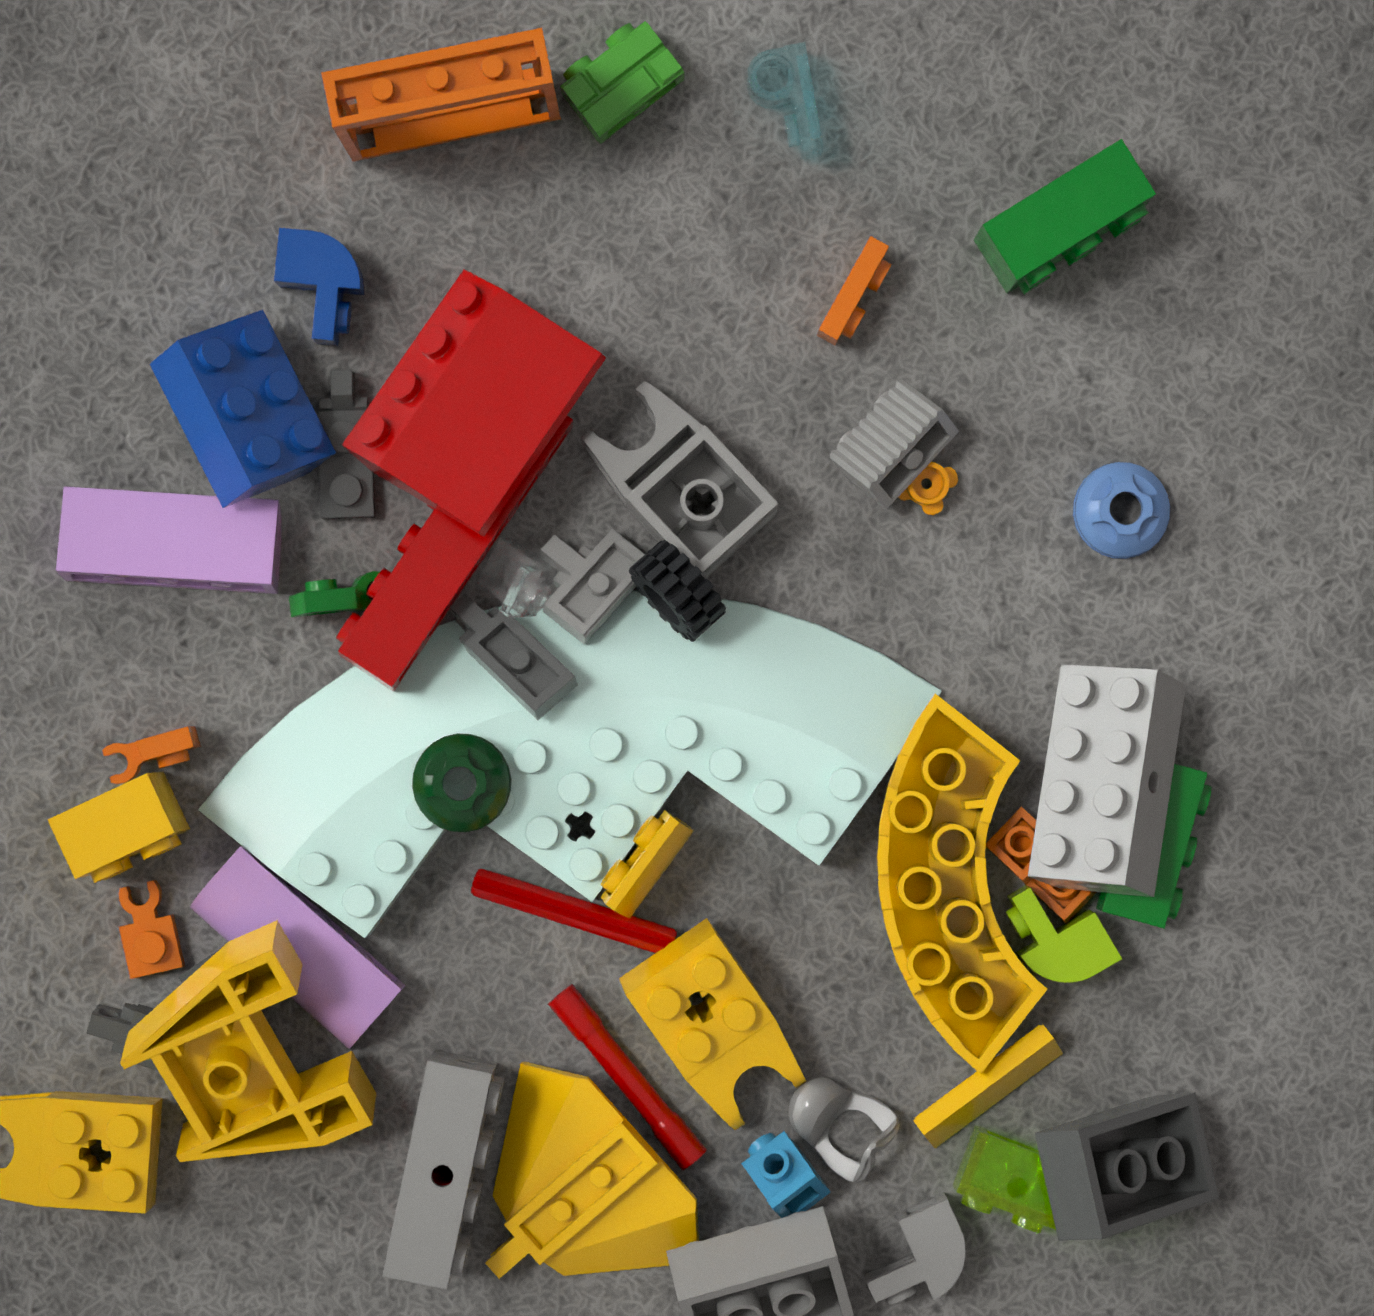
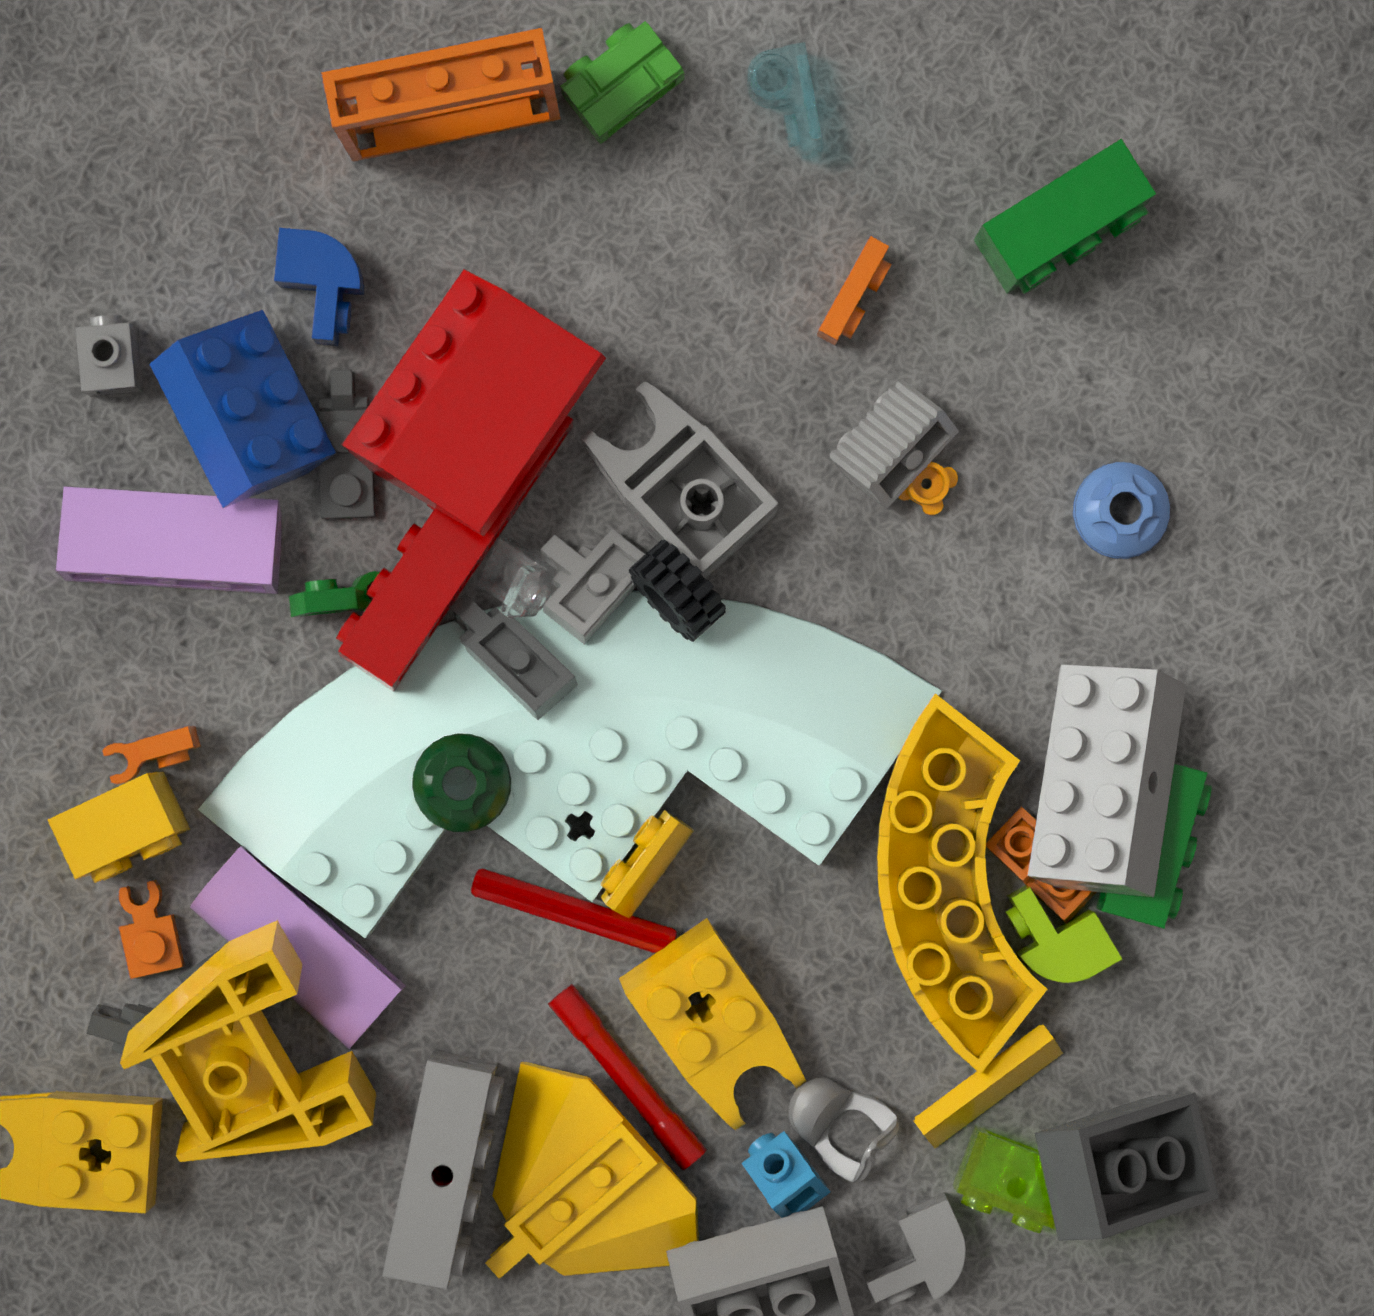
none -> light grey brick [75,315,143,397]

